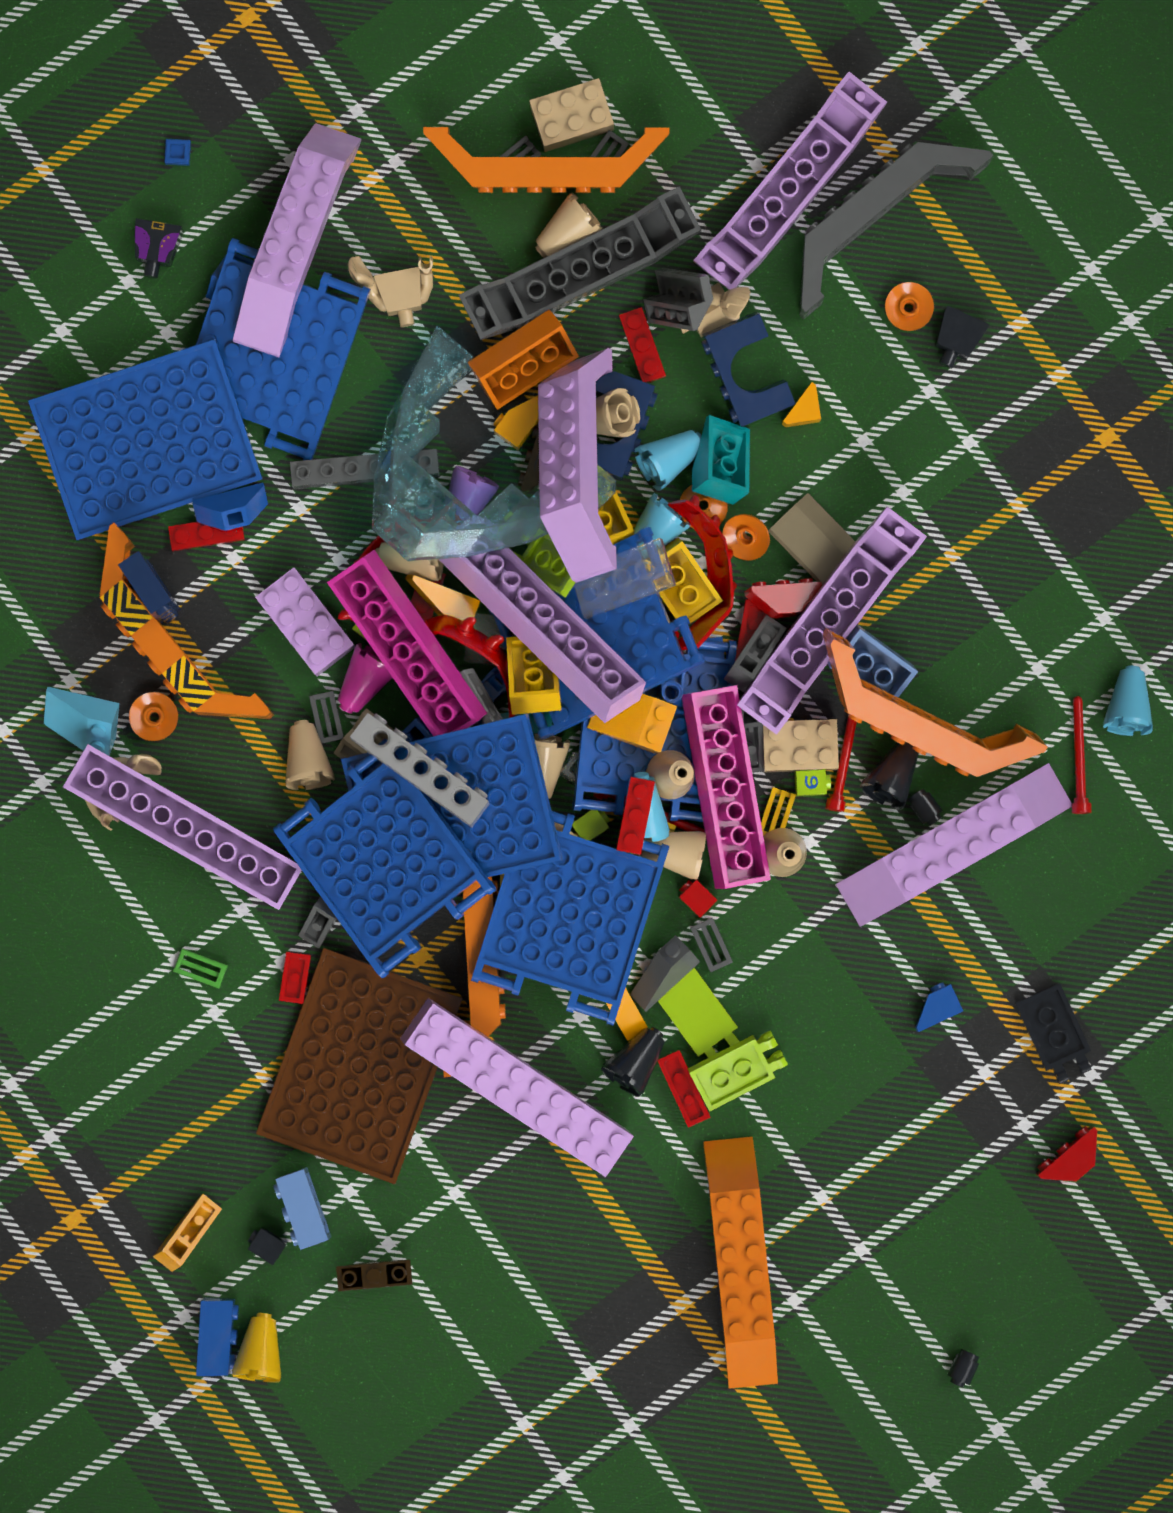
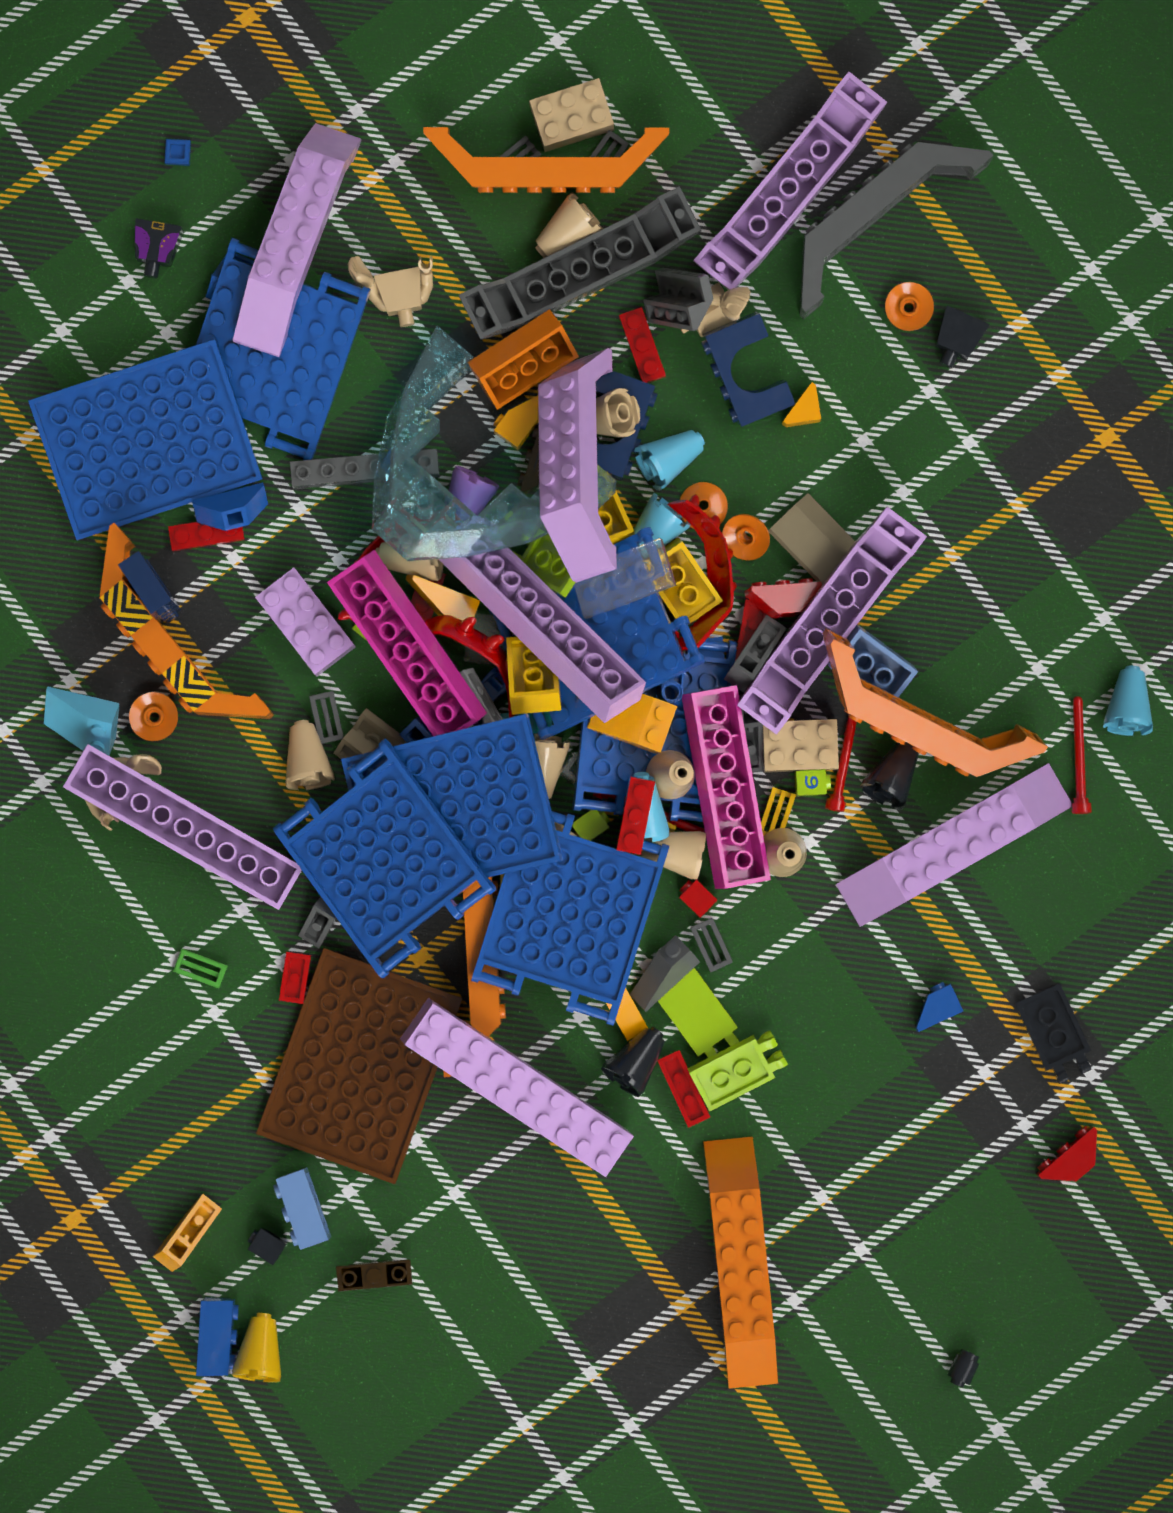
dark pink cone [337,643,393,714] -> none
light grey brick [350,713,489,828] -> none
teal slope [692,415,750,505] -> none
black brick [908,788,943,826] -> none

